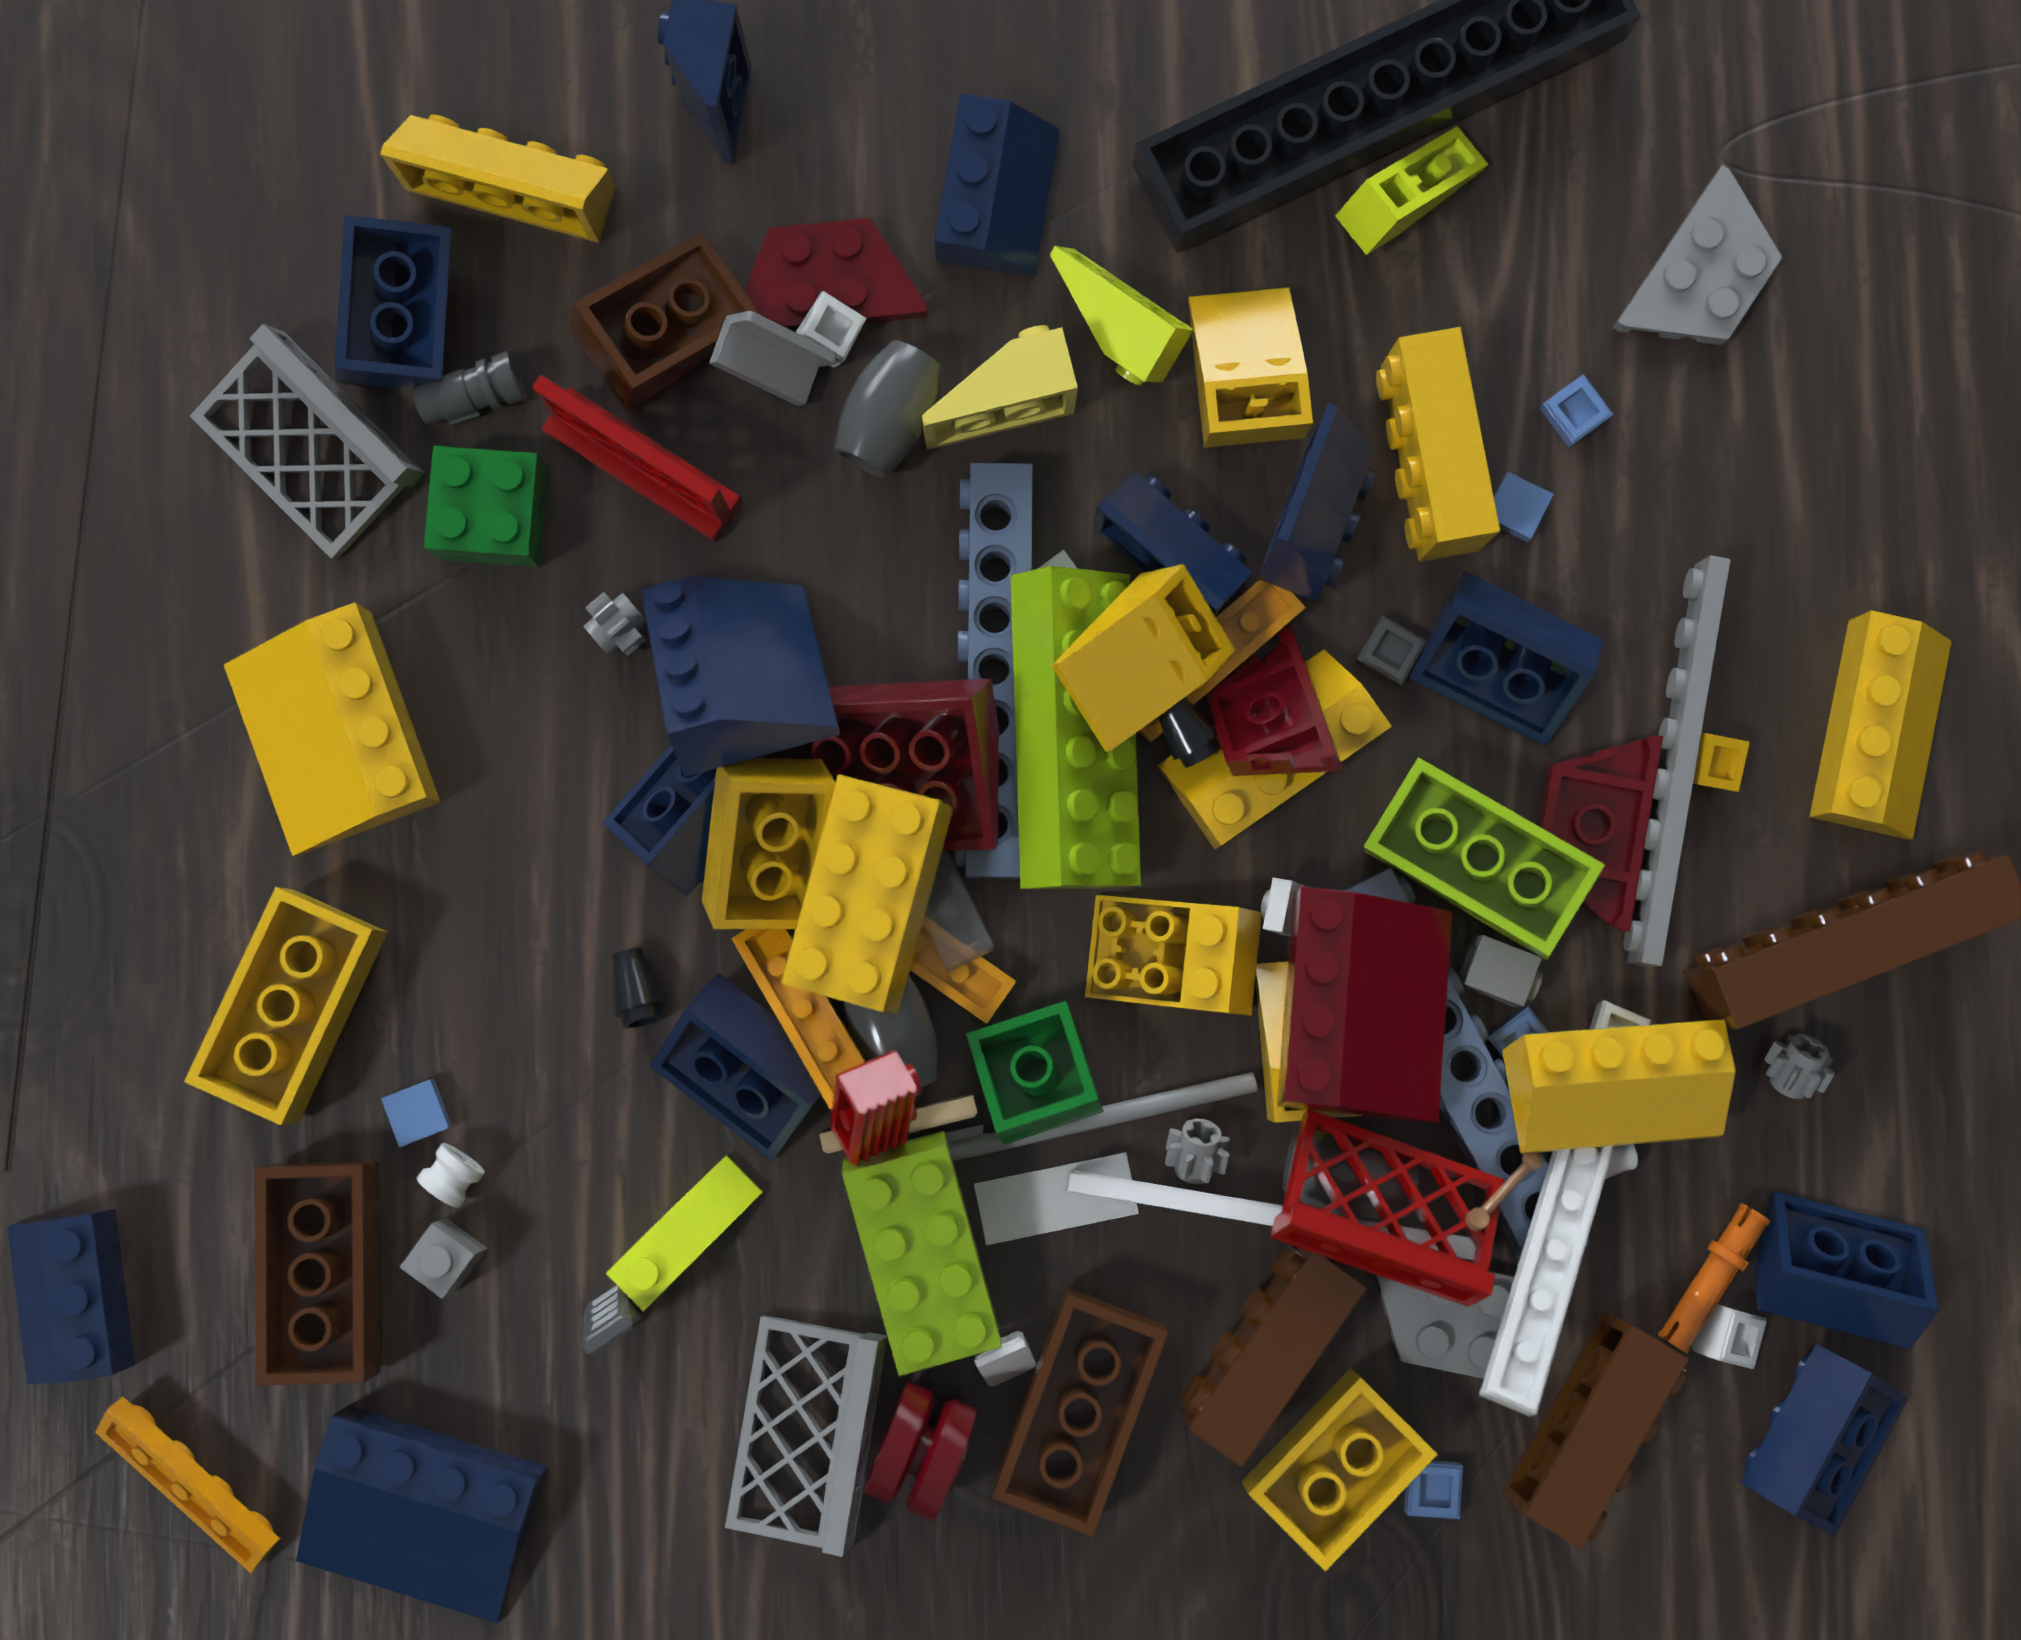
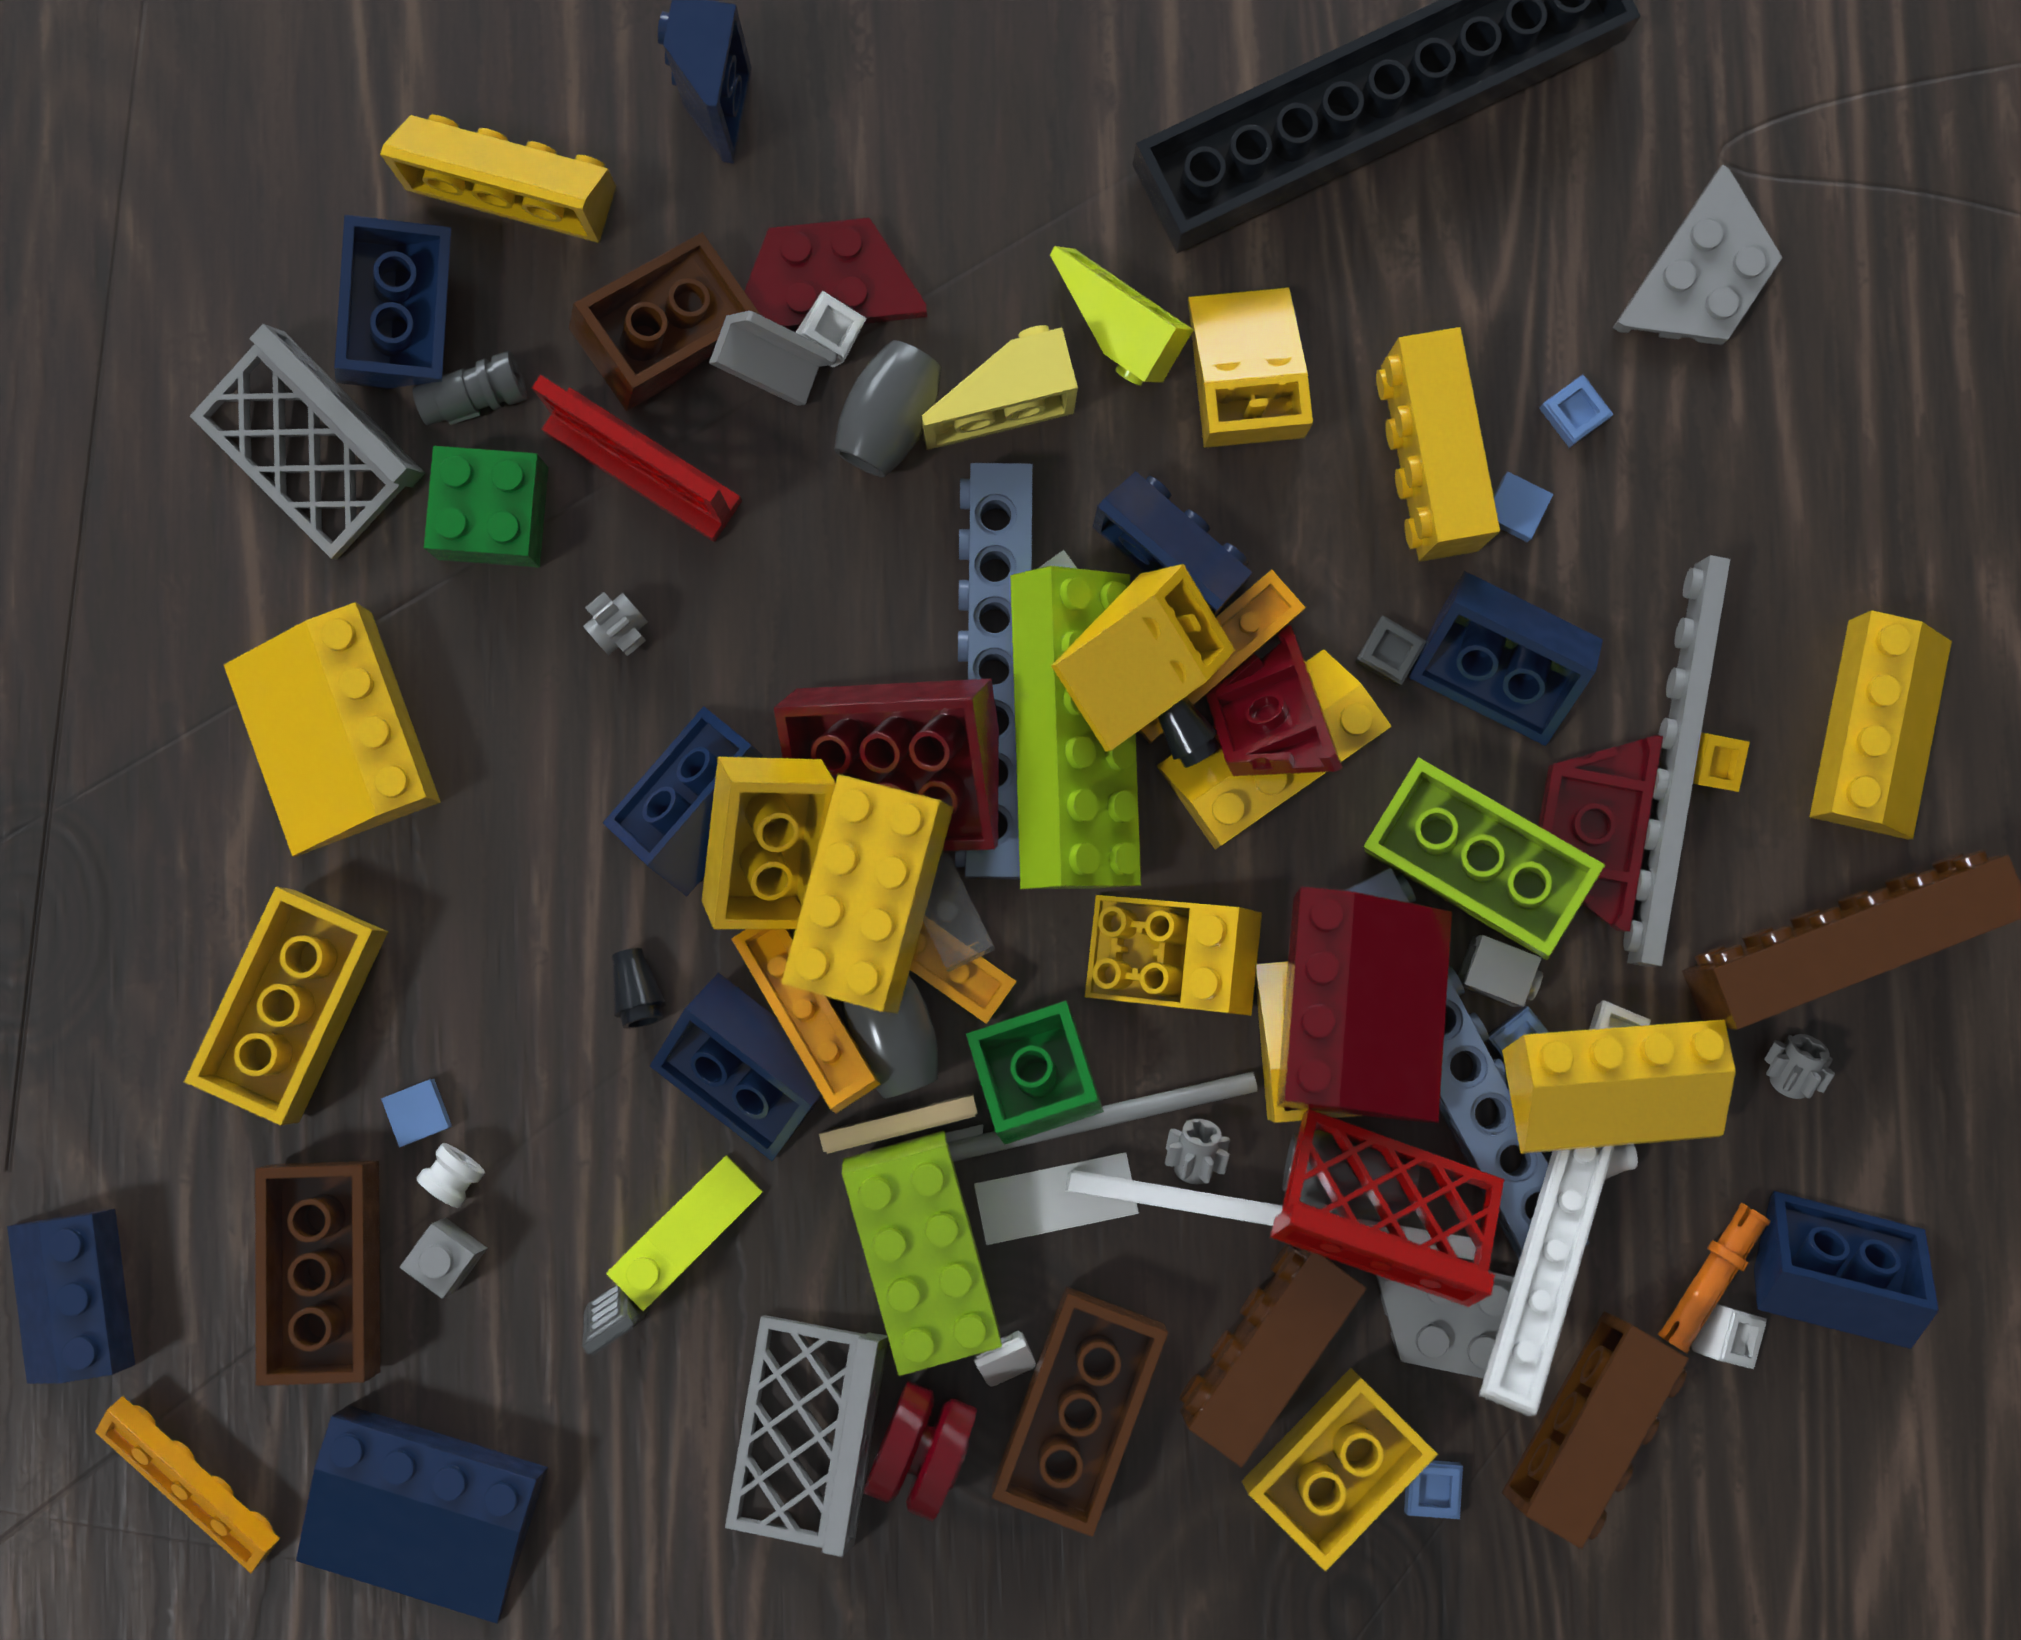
dark blue slope [641,576,840,777] -> none
red brick [829,1050,922,1166] -> none
dark blue slope [934,93,1060,277] -> none
dark blue slope [1257,403,1376,601] -> none
white plate [1261,878,1306,937] -> none
neon yellow slope [1335,126,1489,255] -> none
medium nougat hinge [1465,1152,1543,1231] -> none
dark blue slope [1741,1344,1909,1537] -> none

